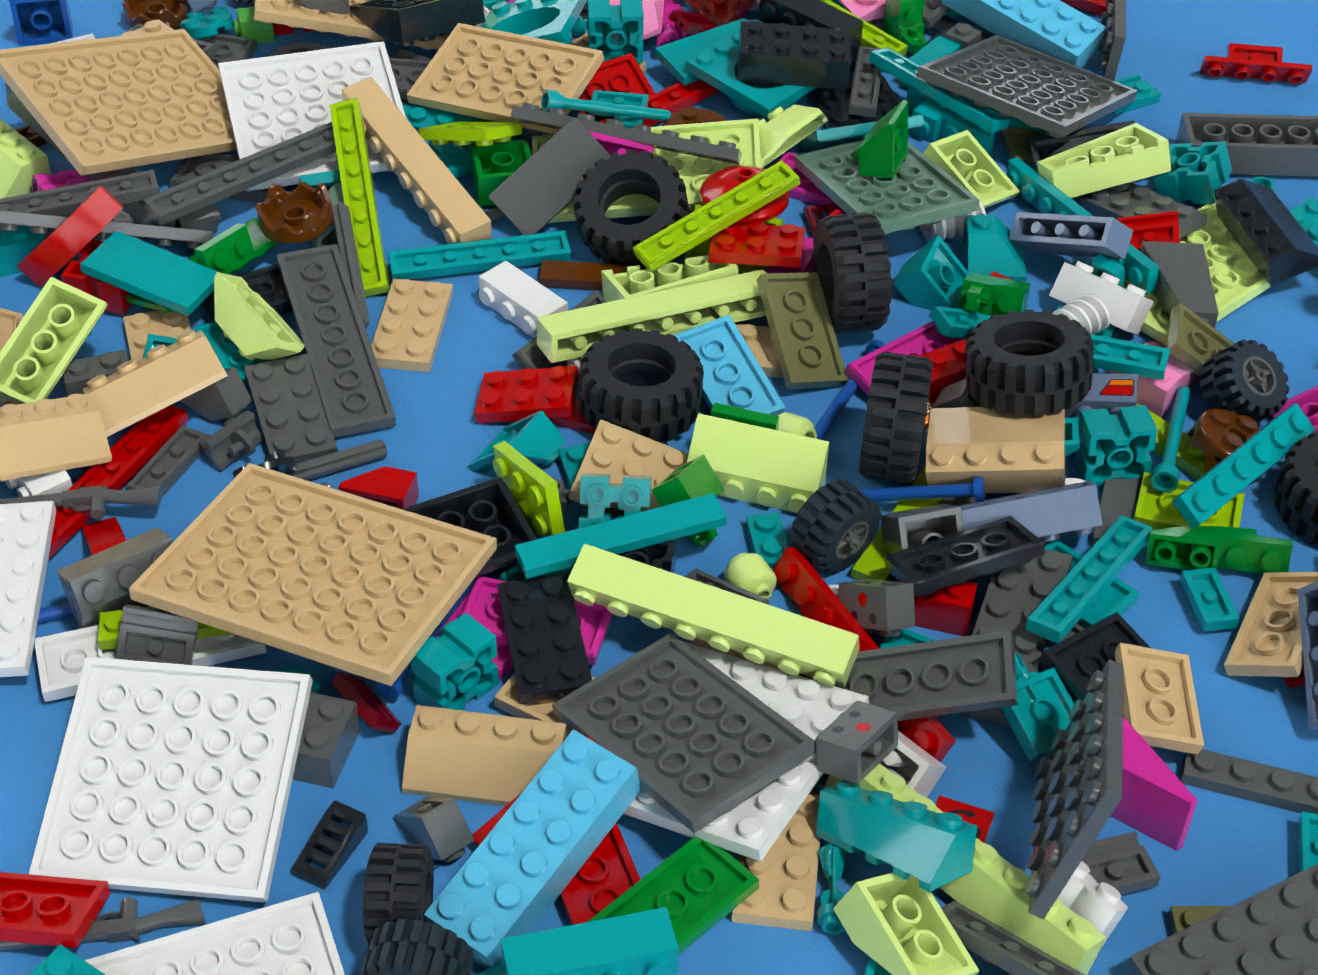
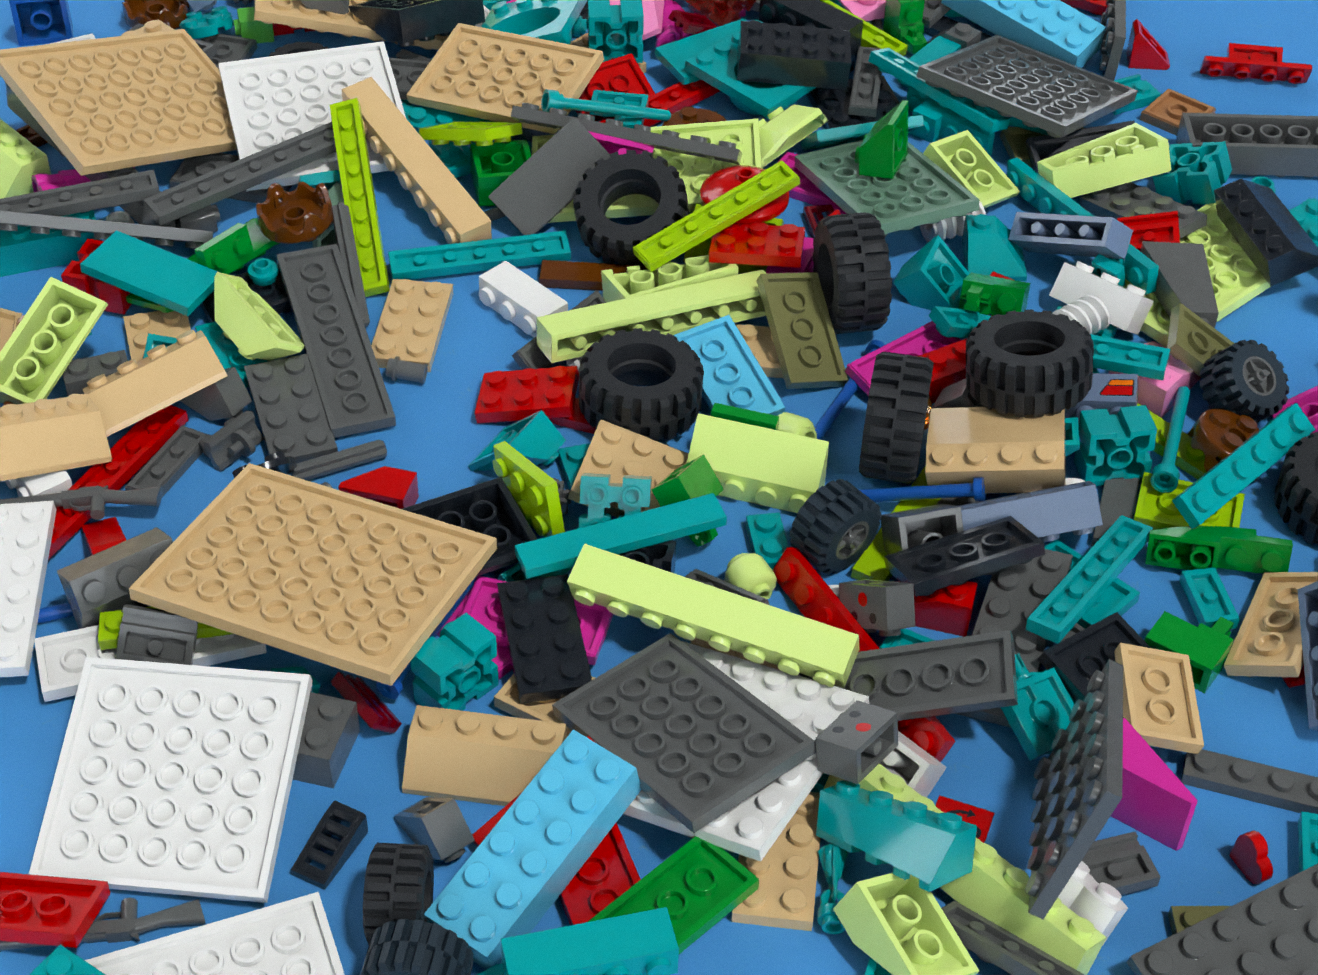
red slope [17,185,124,288] -> none
none -> teal plate [247,258,279,286]
none -> dark grey pin [386,356,428,384]
none -> red slope [1126,19,1170,70]
none -> medium nougat tile [1140,89,1216,136]
none -> green hinge [1144,611,1234,694]
none -> tile [1229,830,1273,884]

